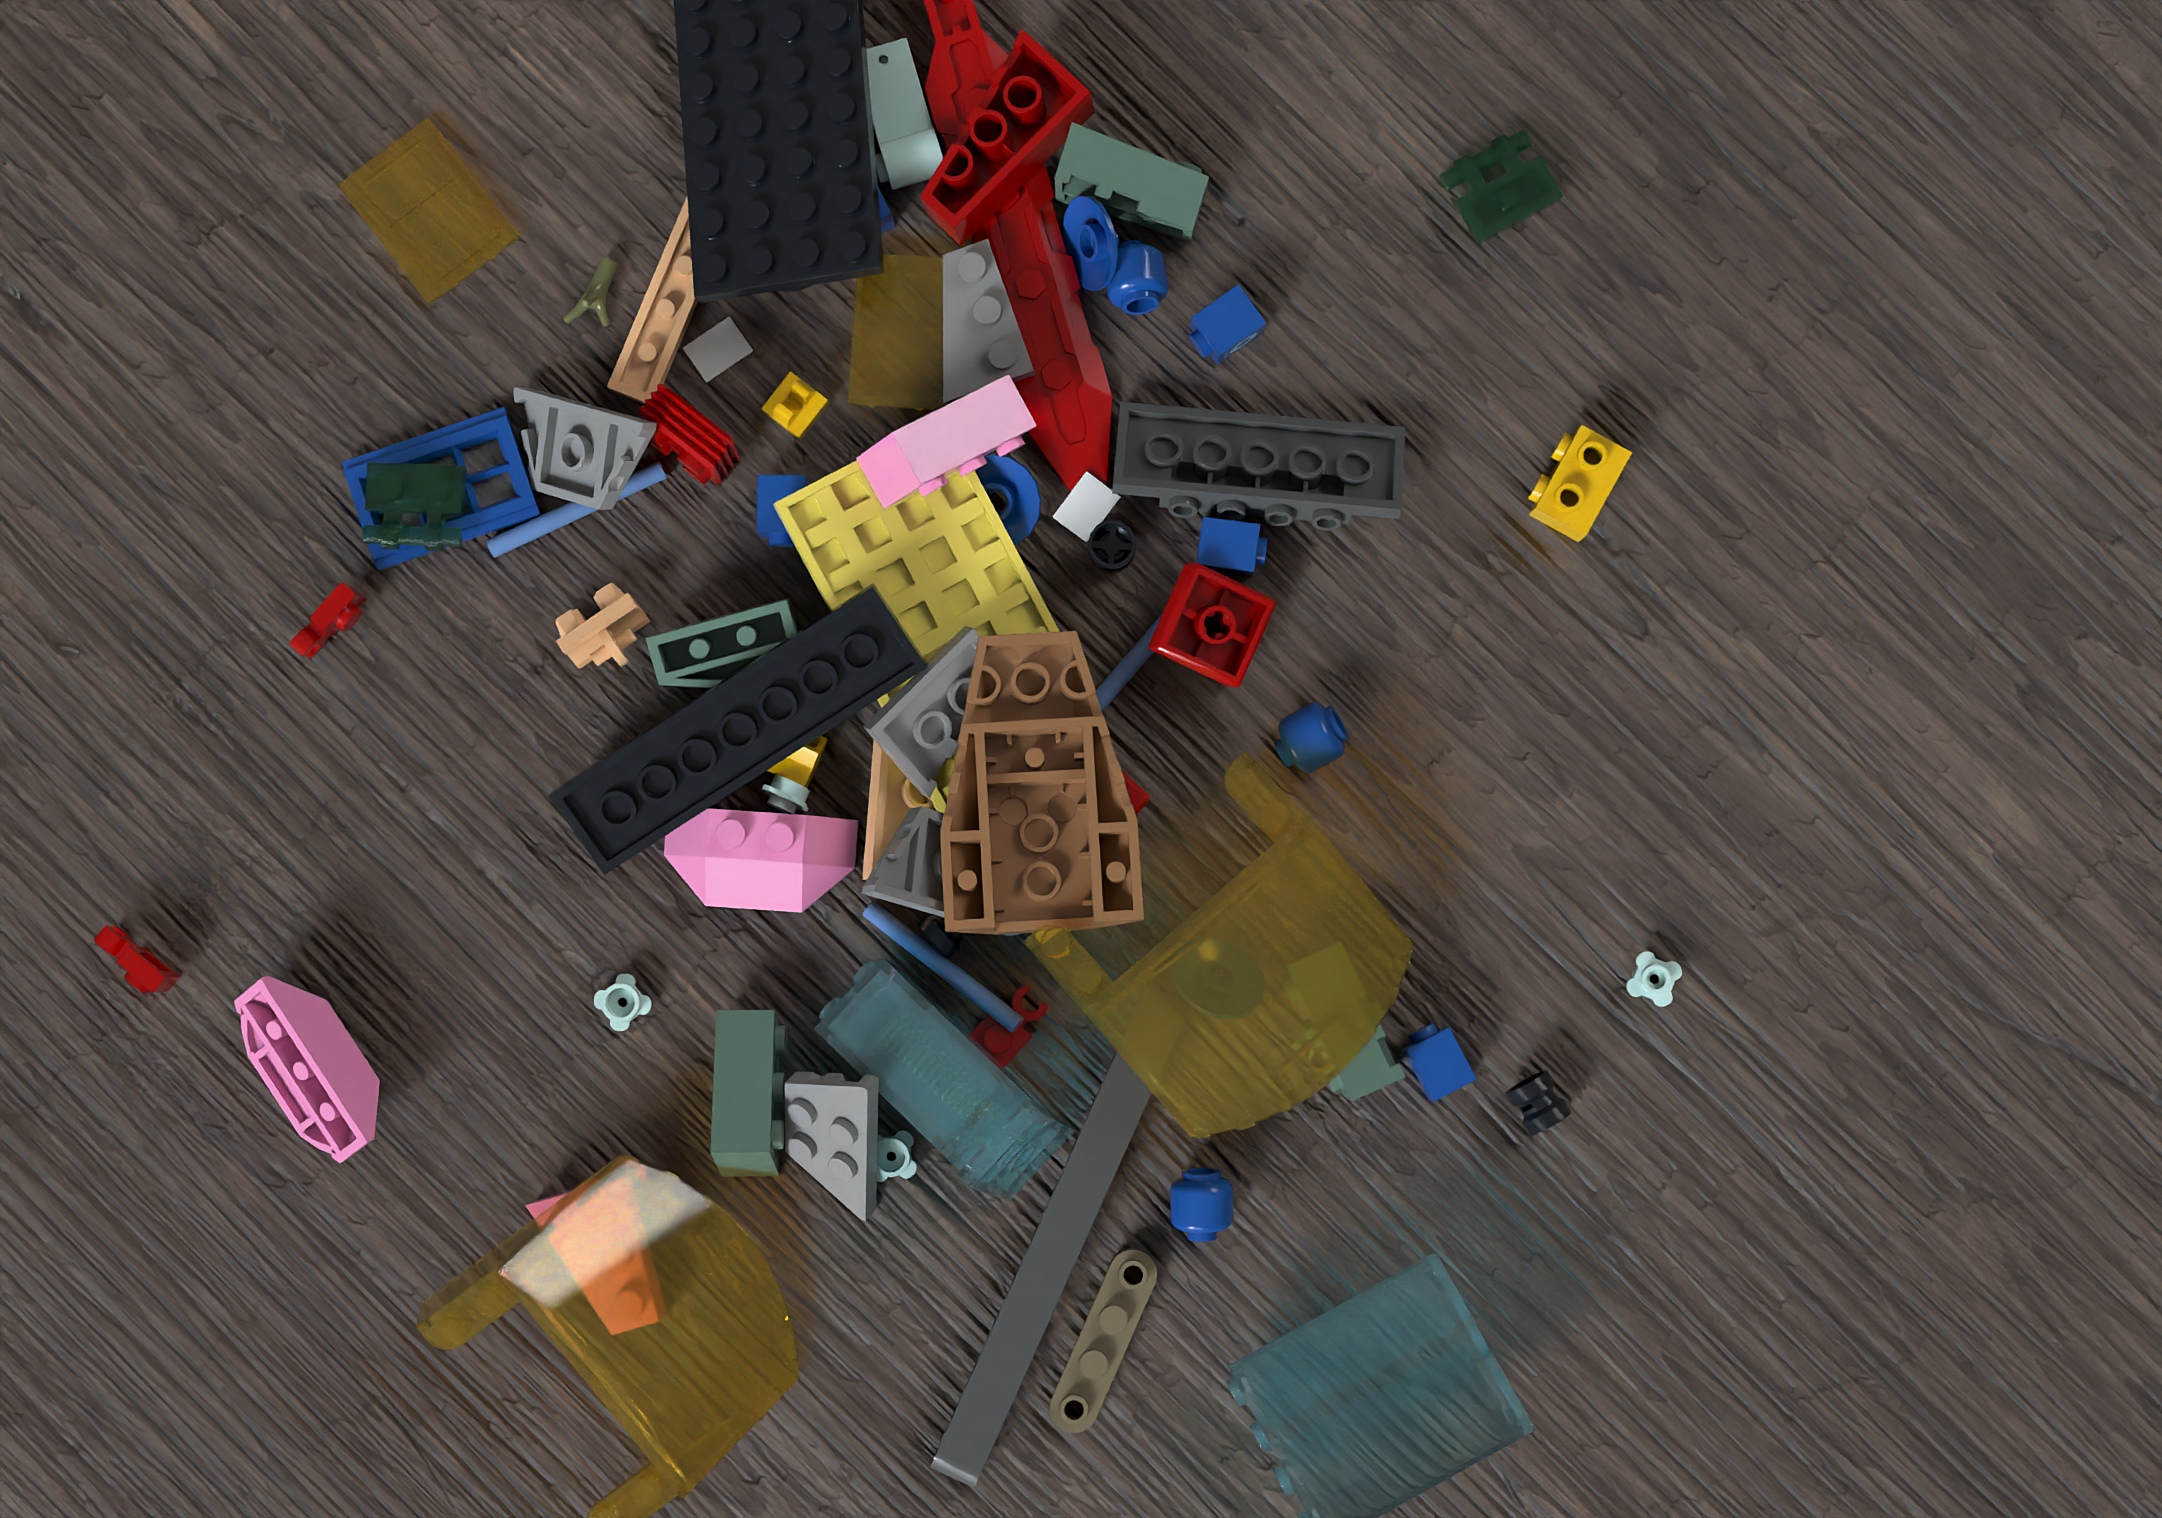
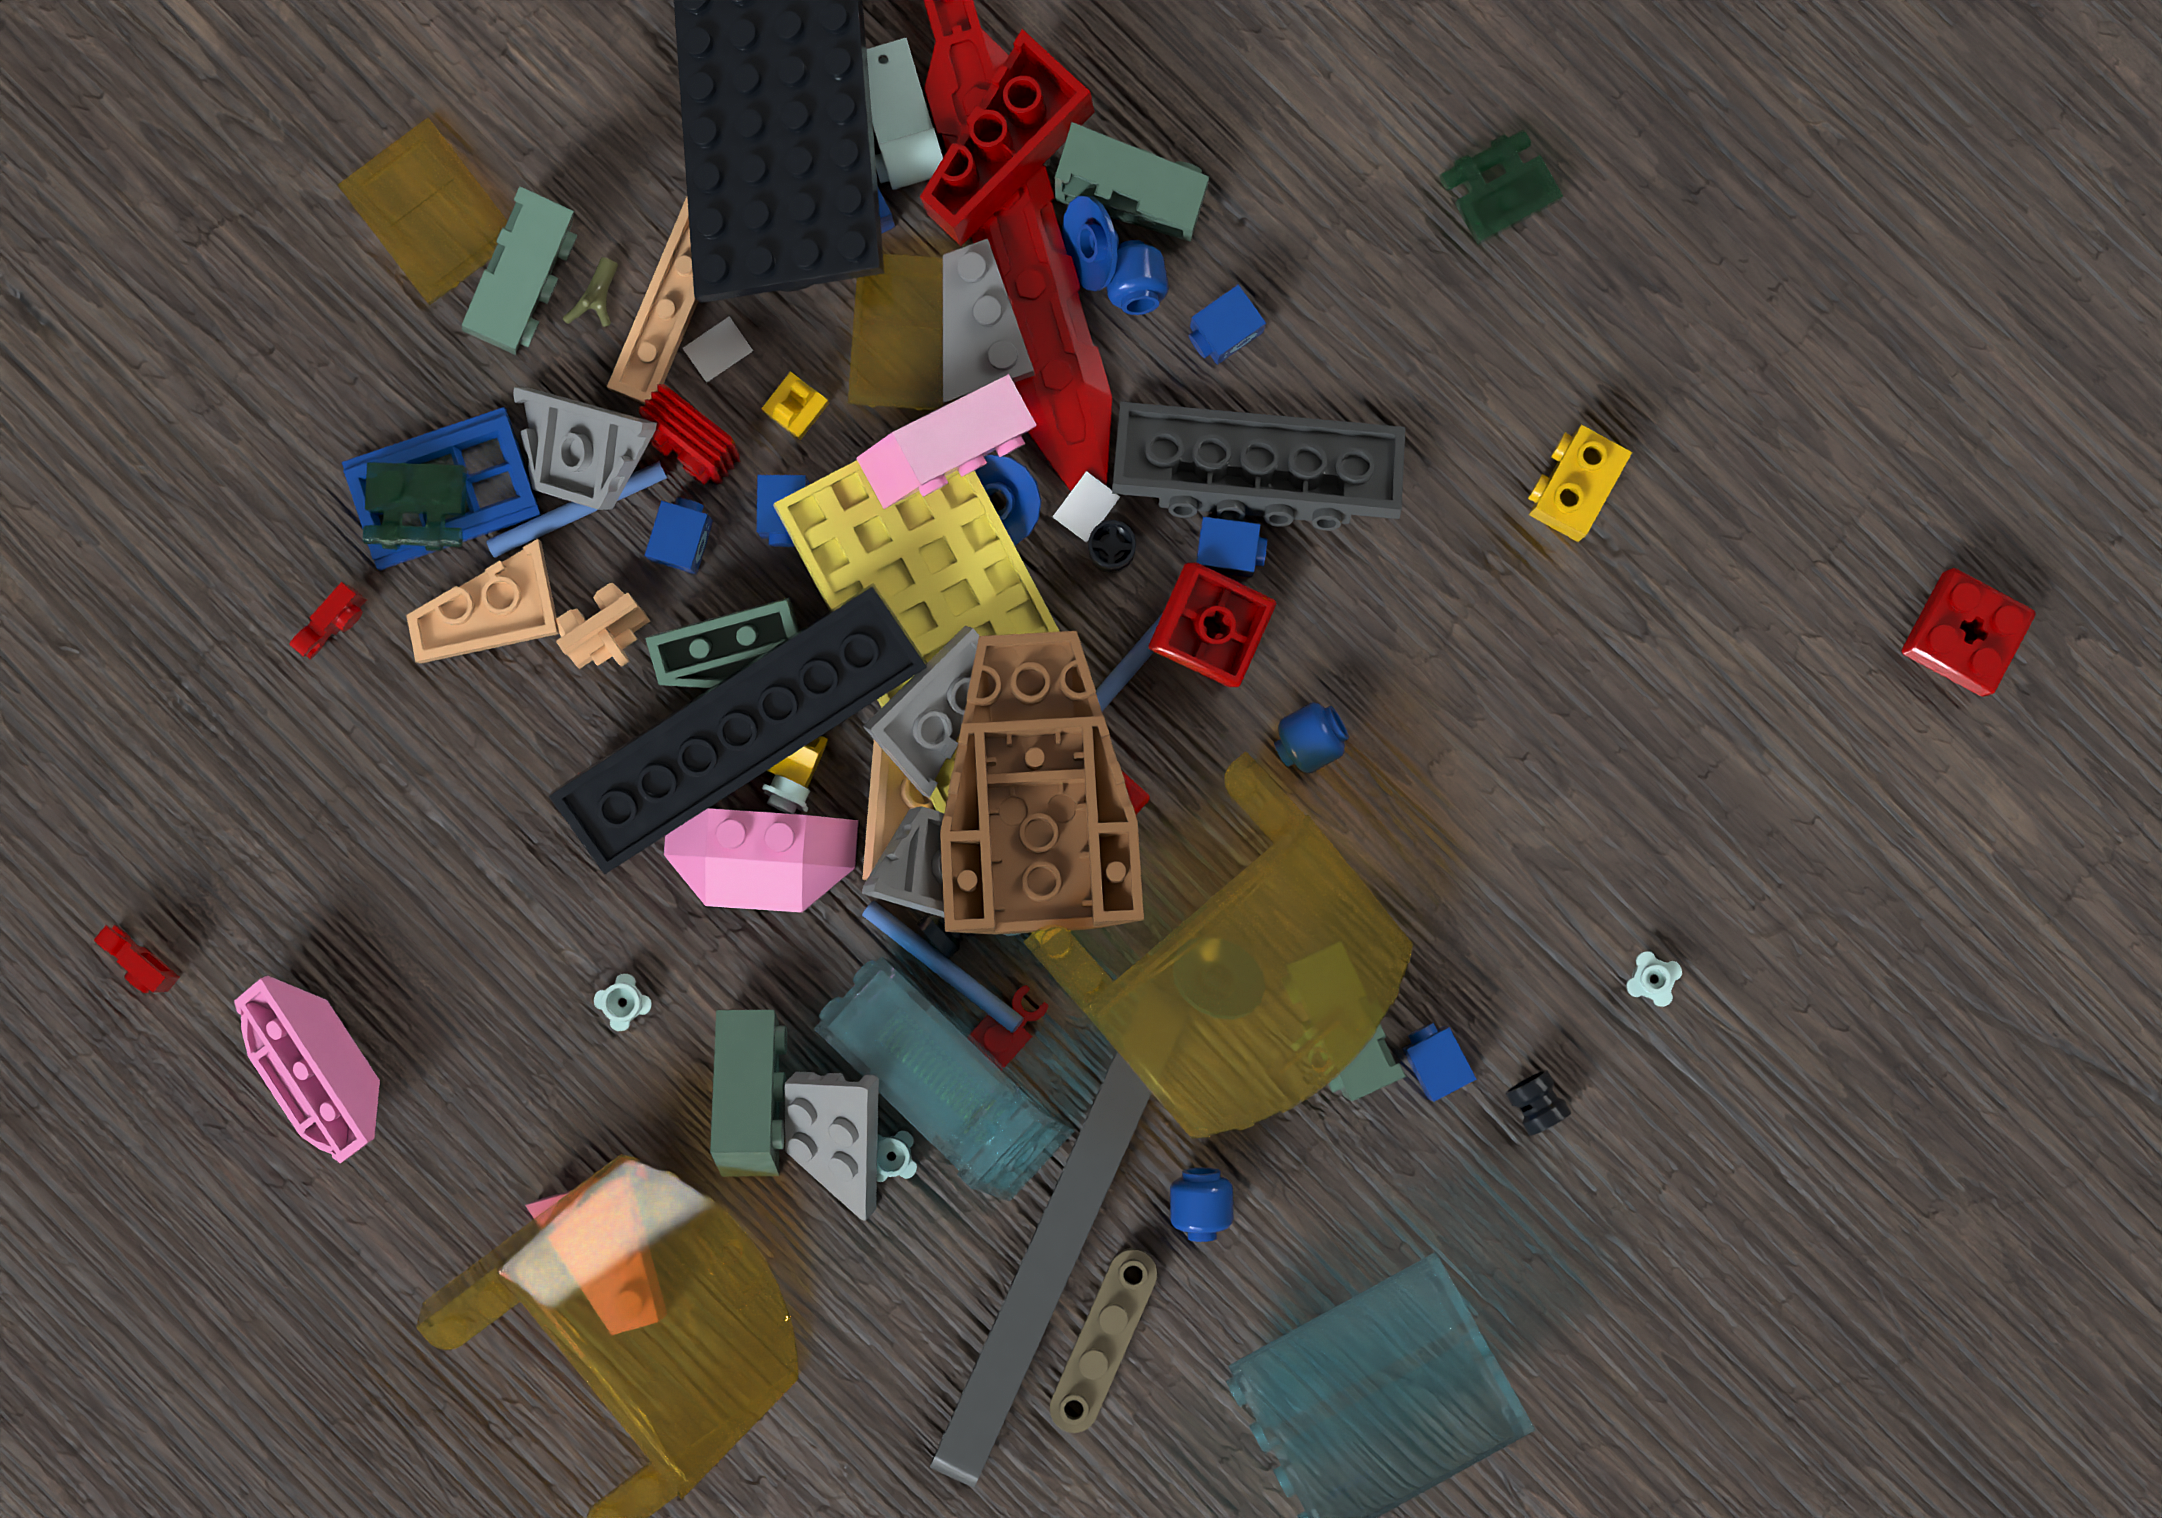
none -> light nougat wing [406,539,560,664]
none -> sand green wedge [461,186,578,355]
none -> blue brick [644,497,713,575]
none -> red brick [1901,568,2036,697]

